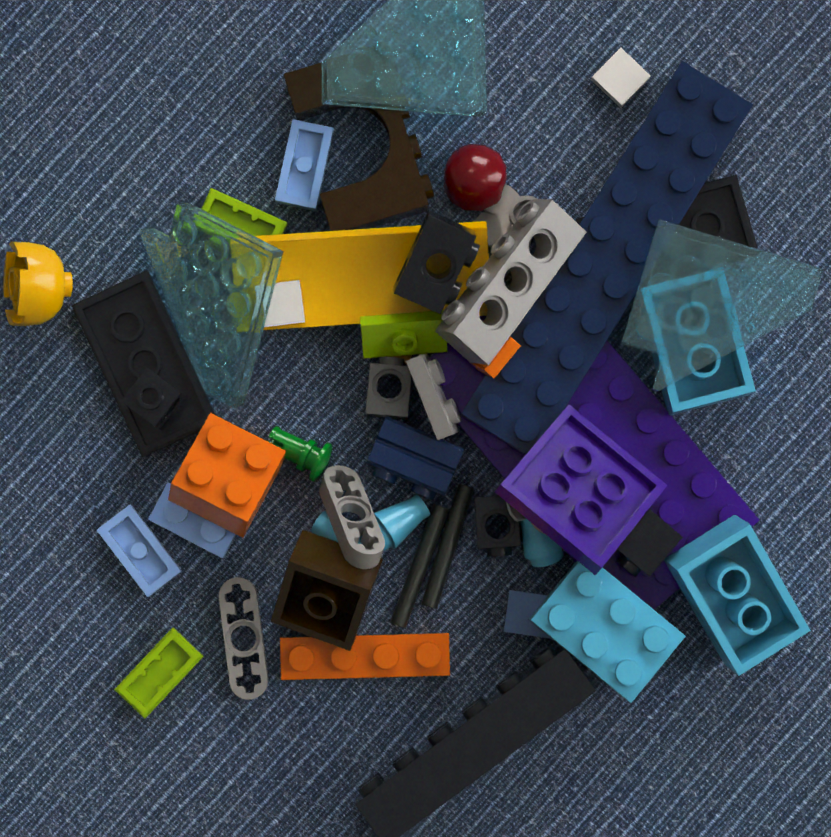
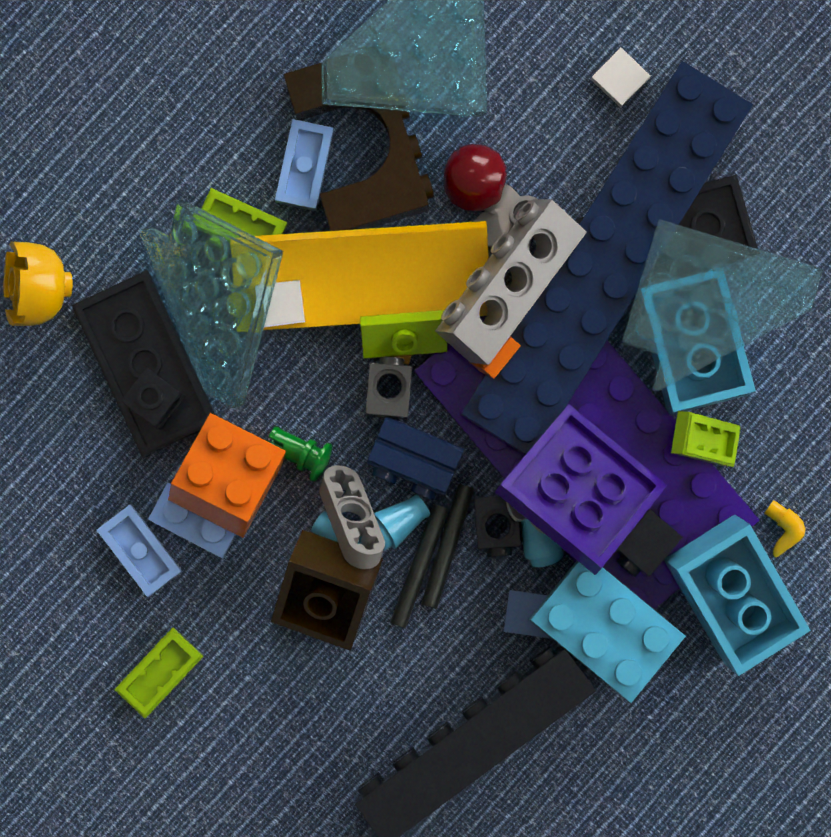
light grey beam [219,577,269,700] -> none
orange plate [280,633,450,680] -> none
black brick [393,210,480,314] -> none
light grey plate [406,353,461,440] -> none
none -> lime plate [671,411,740,467]
none -> yellow animal [764,500,805,557]

